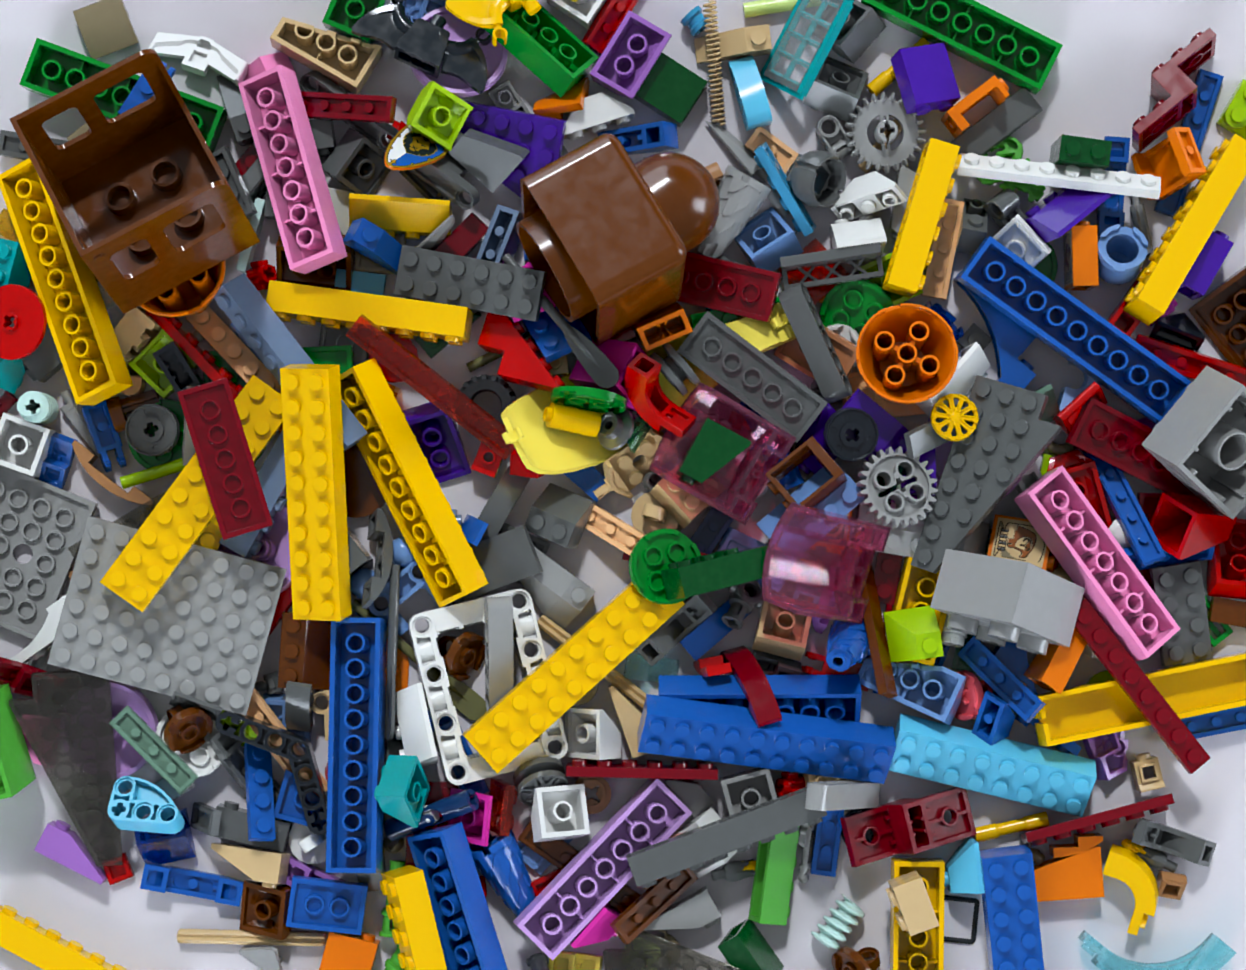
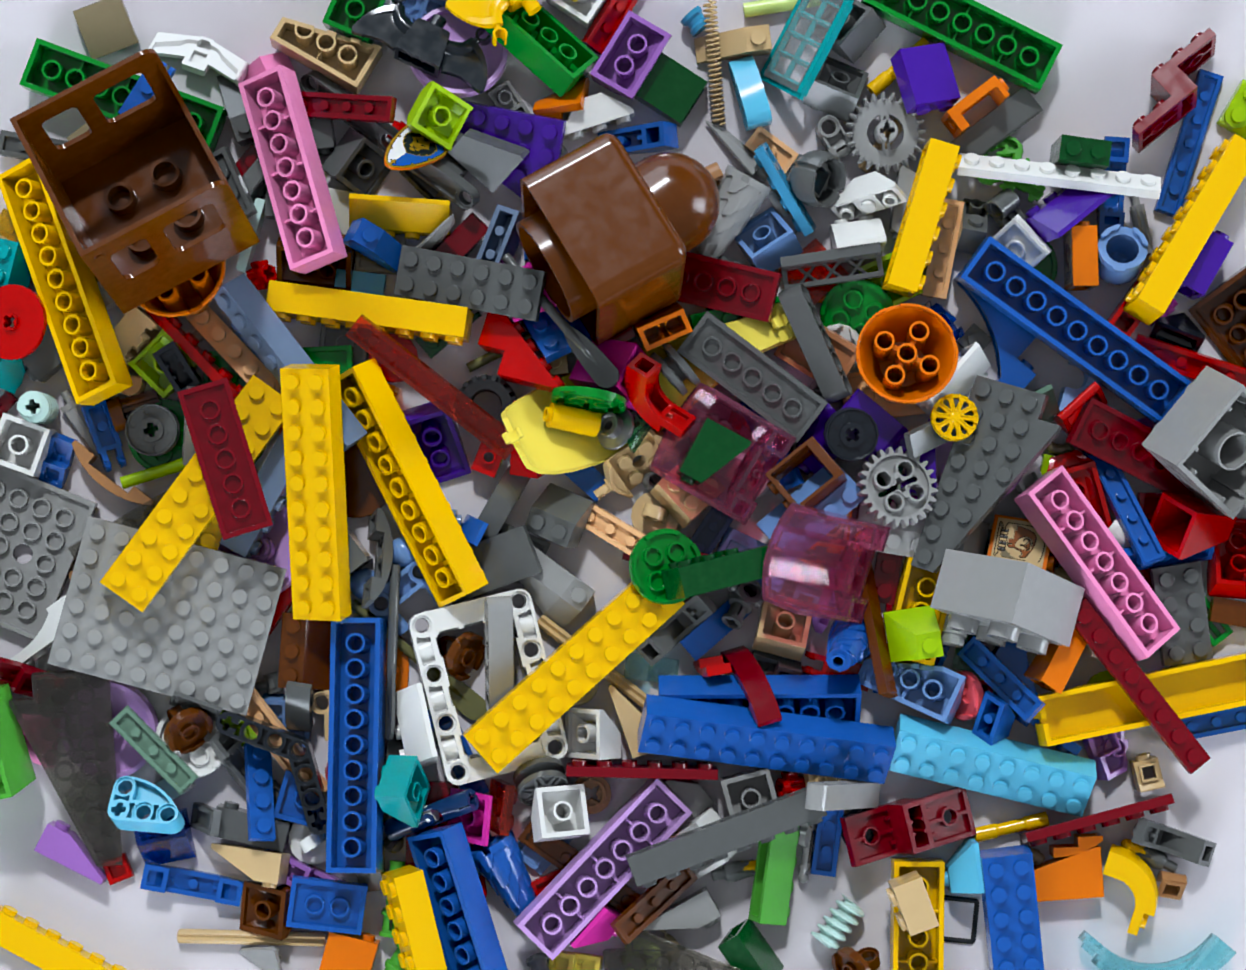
orange panel [1131,127,1207,200] -> none

